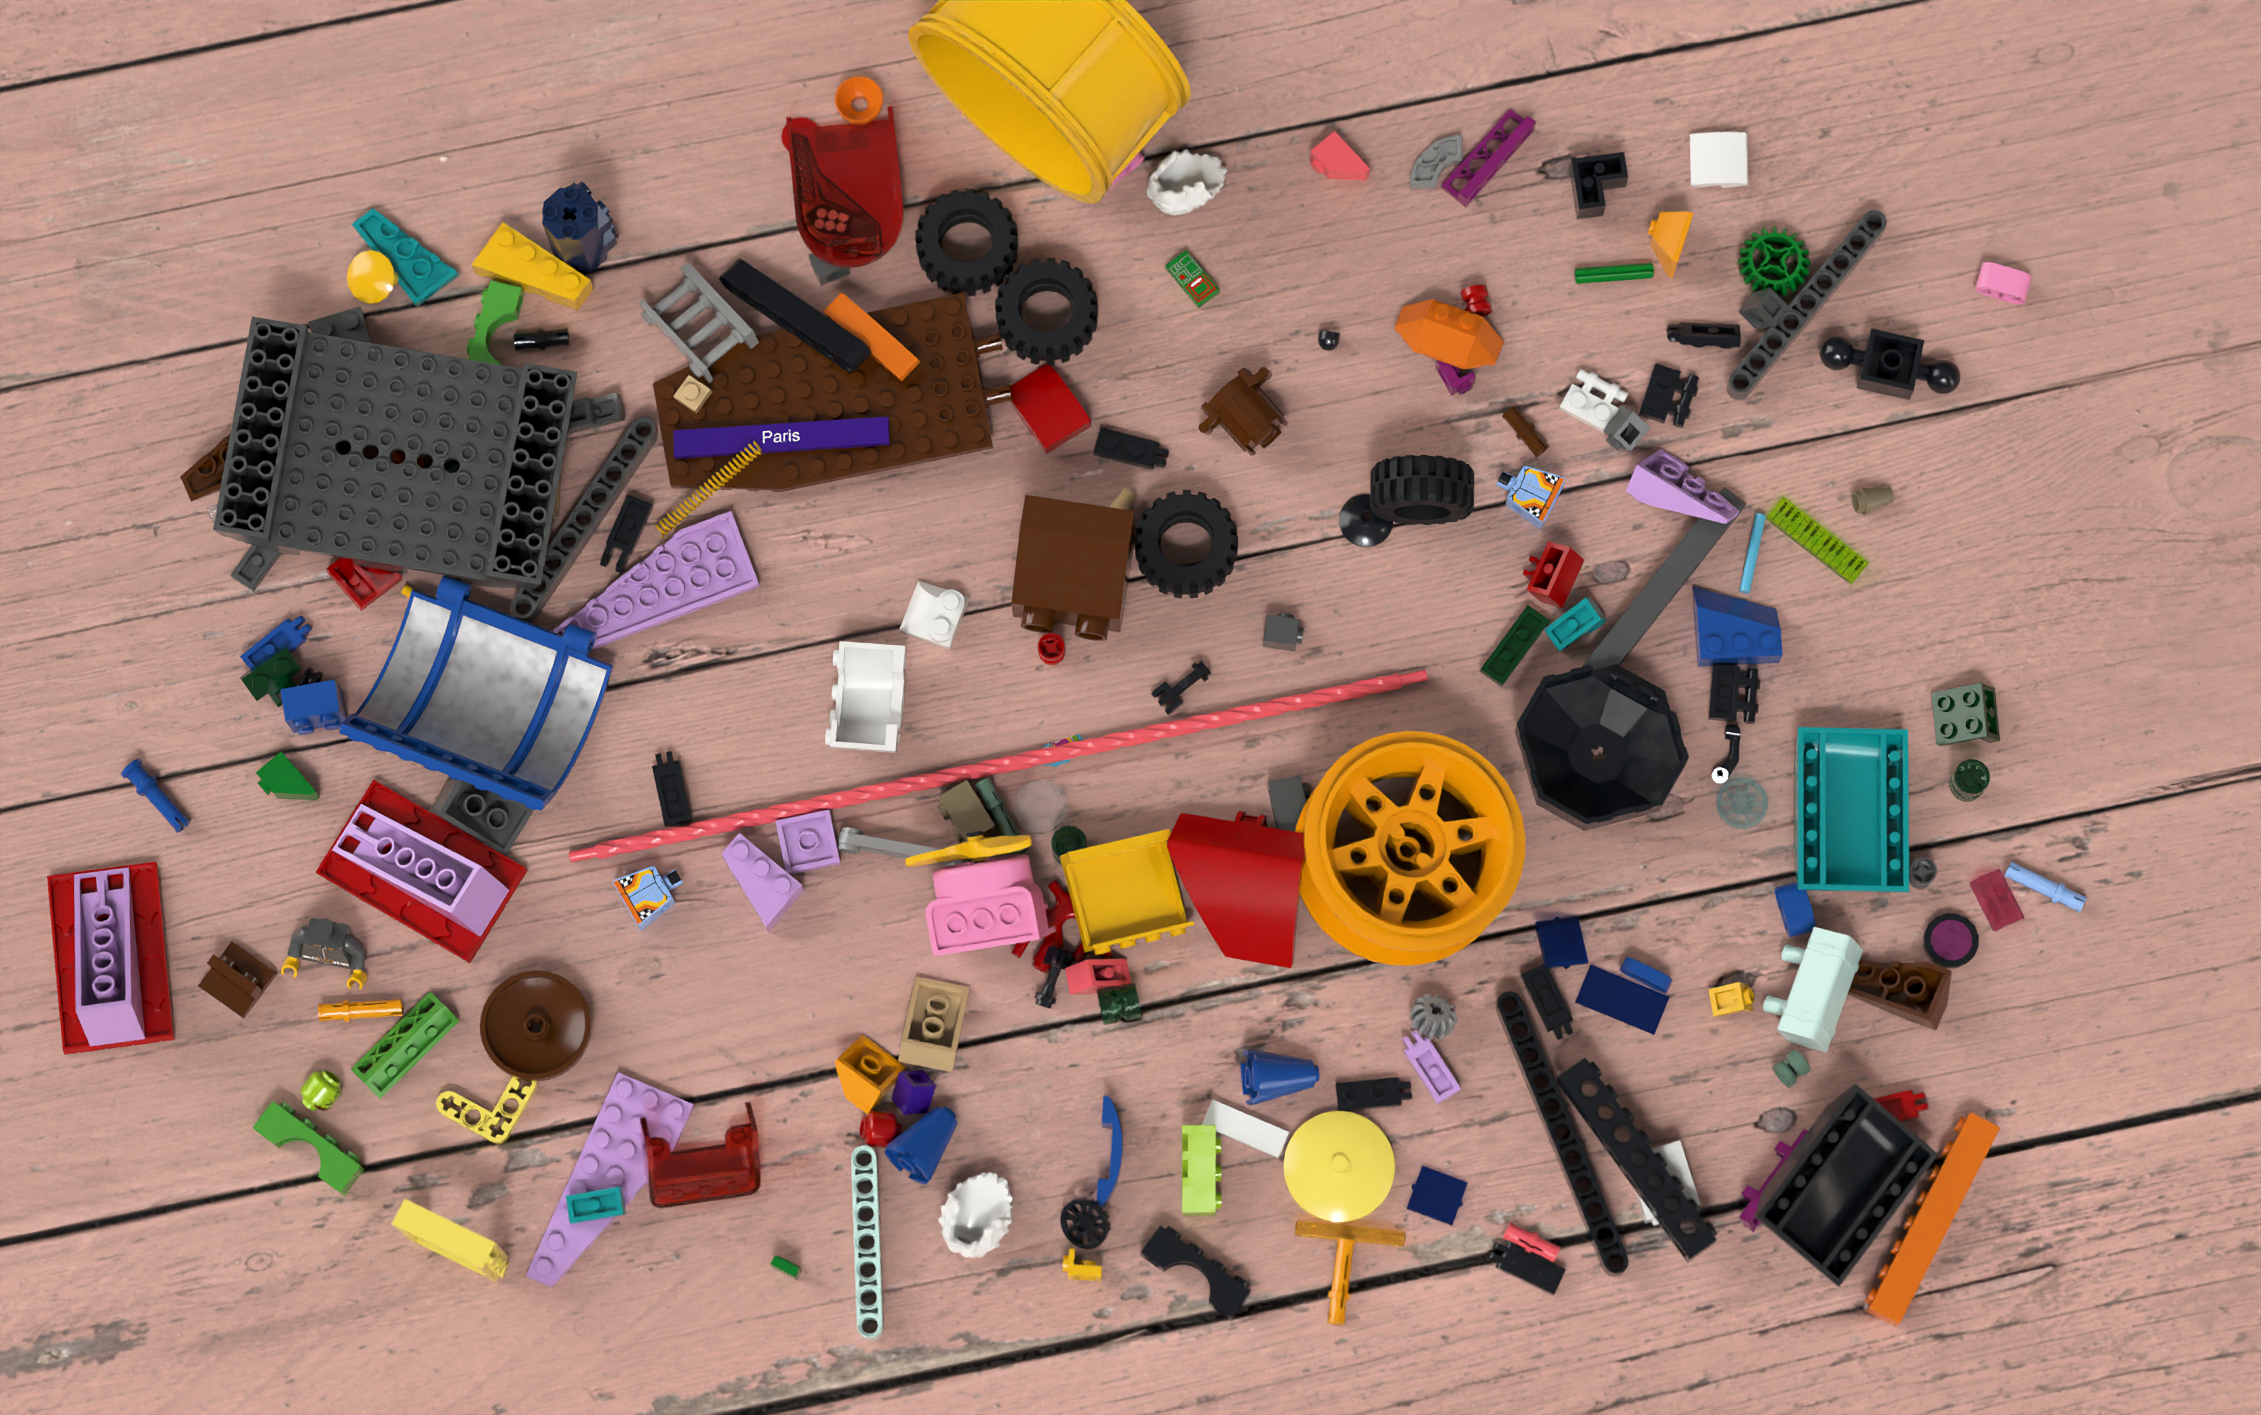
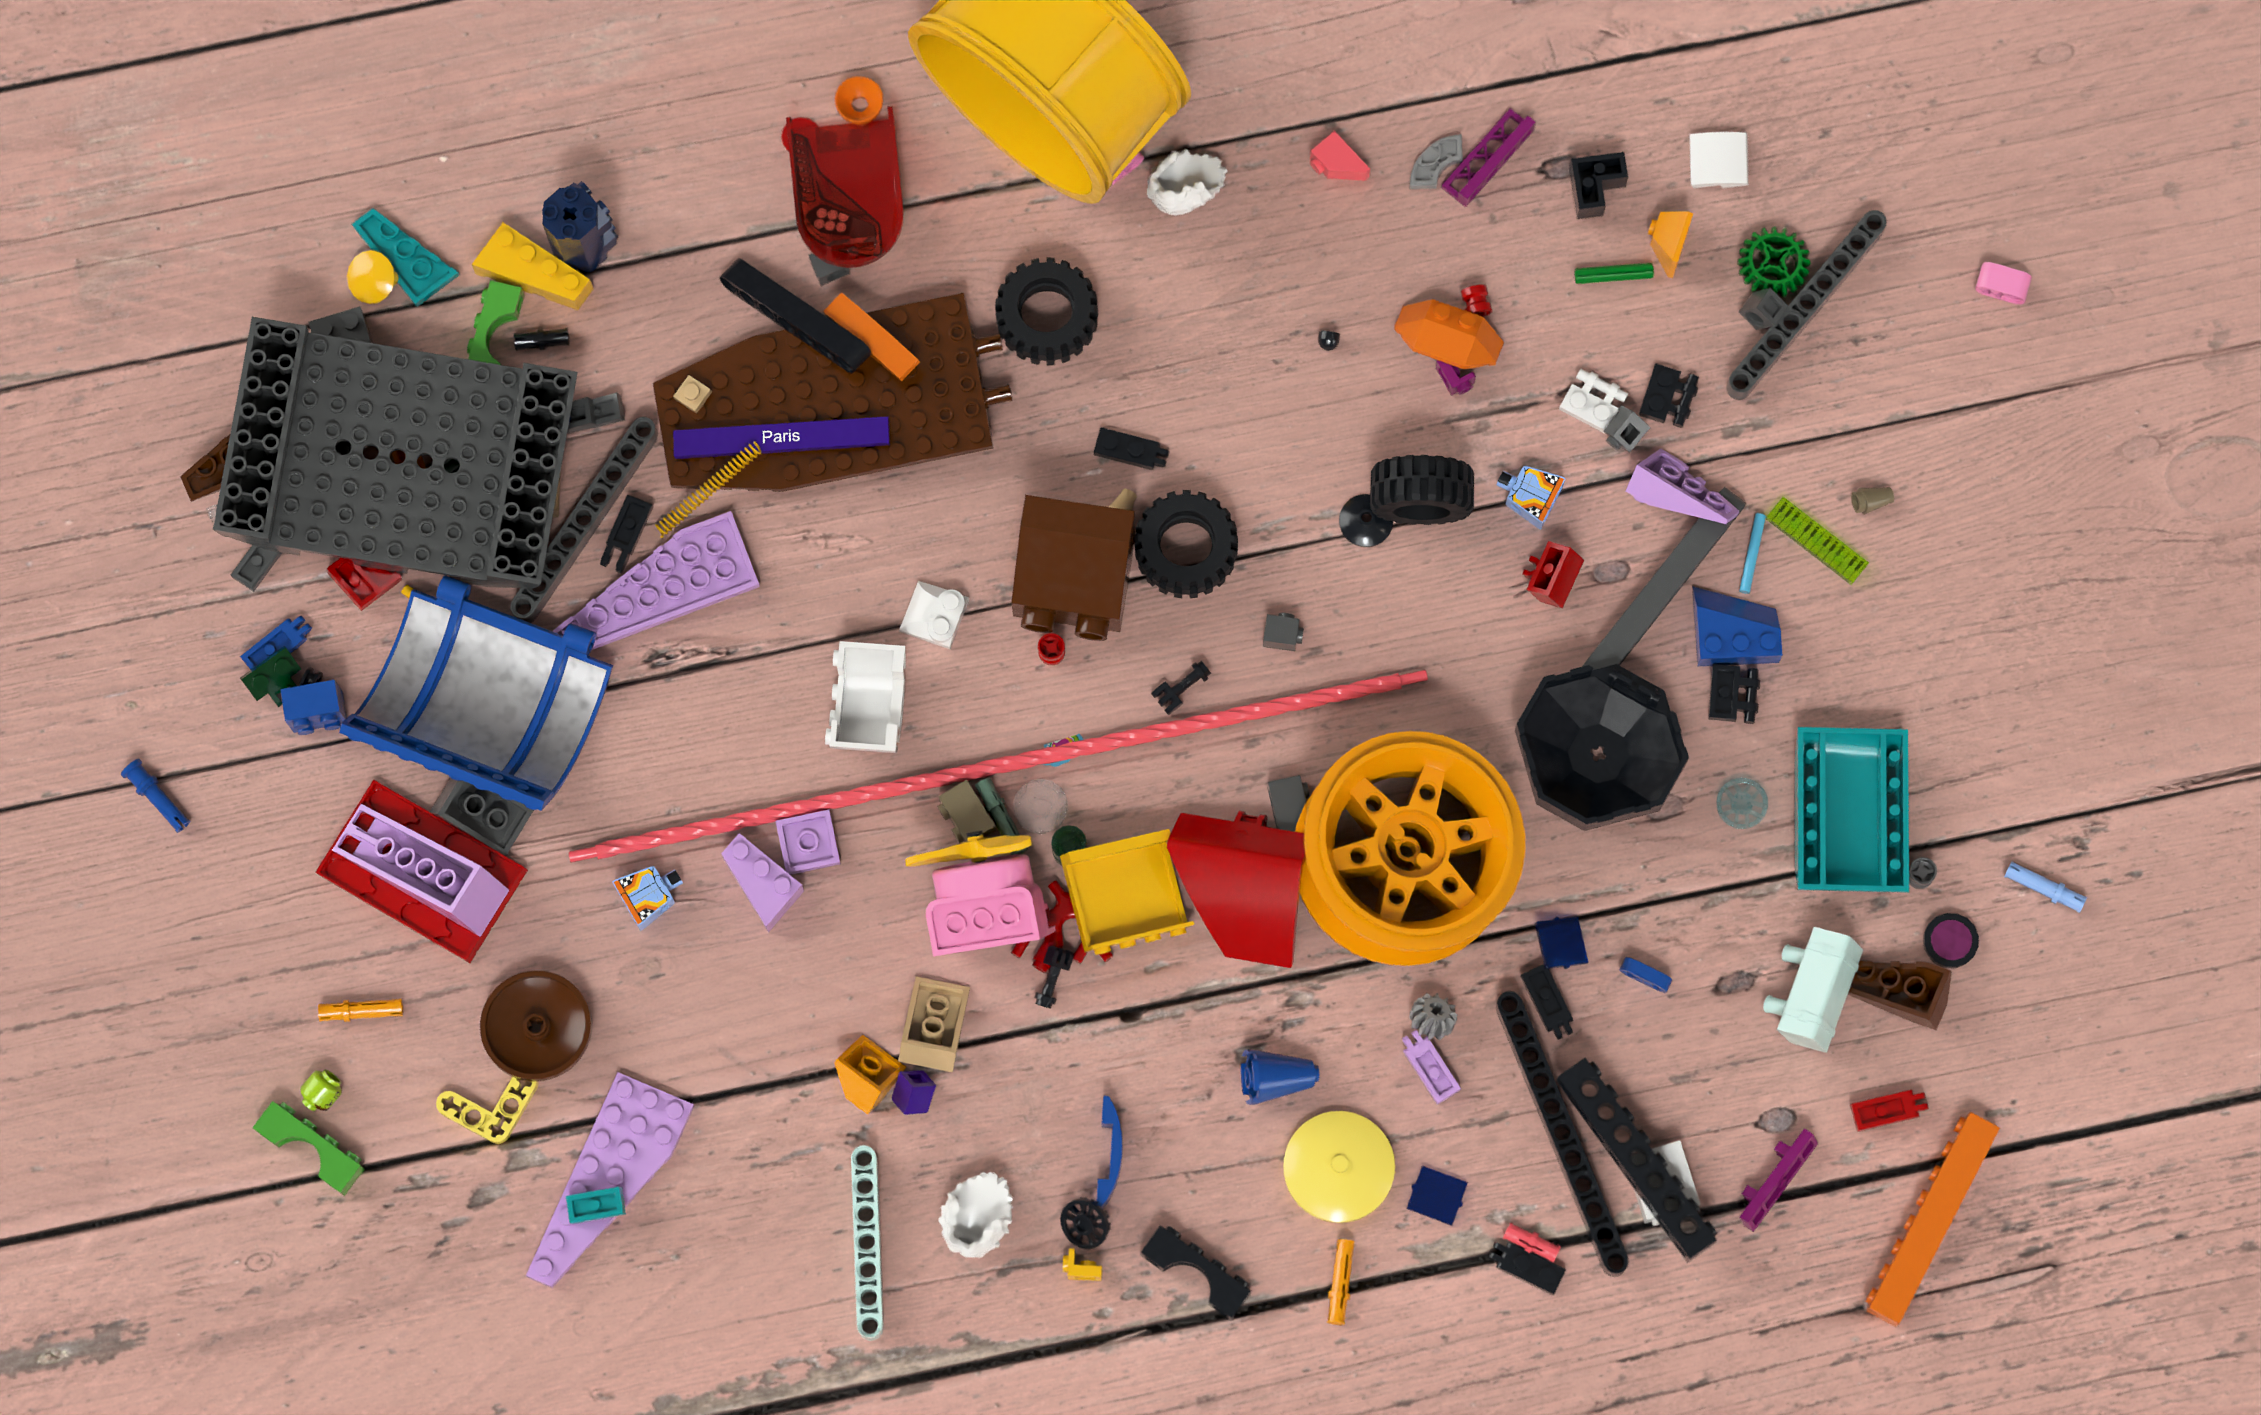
piece [47,862,175,1055] -> none
reddish brown bracket [198,941,277,1019] -> none
green slope [256,752,320,801] -> none
dark grey torso [281,918,367,990] -> none
bright green fence [350,992,459,1099] -> none
light yellow window [392,1199,510,1282] -> none
light grey fence [639,262,759,383] -> none
clear red windscreen [640,1102,761,1208] -> none
black hinge [652,751,692,827] -> none
green tile [770,1255,801,1280] -> none
light grey piece [837,827,971,866] -> none
red head [859,1111,902,1148] -> none
blue cone [884,1106,958,1184] -> none
black tyre [915,188,1018,296] -> none
red slope [1009,364,1092,454] -> none
coral slope [1065,959,1132,995] -> none
clear green wheel [1097,982,1142,1025] -> none
green tile [1165,250,1220,309] -> none
lime wedge [1182,1125,1221,1216] -> none
reddish brown container [1199,367,1288,456] -> none
white tile [1202,1100,1289,1159] -> none
clear yellow axle [1295,1220,1406,1247] -> none
black hinge [1335,1077,1412,1111] -> none
dark green plate [1480,605,1550,687] -> none
reddish brown pin [1502,405,1549,458] -> none
teal plate [1544,597,1607,652] -> none
clear blue piece [1575,965,1669,1035] -> none
black hinge [1667,322,1741,349] -> none
yellow bracket [1708,982,1755,1017] -> none
black piece [1712,725,1741,783] -> none
black slope [1755,1084,1938,1287] -> none
sand green wheel [1772,1049,1811,1088] -> none
blue beam [1774,882,1816,938] -> none
black brick [1820,328,1961,400] -> none
bracket [1931,683,2000,746] -> none
clear green wheel [1949,759,1990,802] -> none
clear pink slope [1970,869,2024,932] -> none

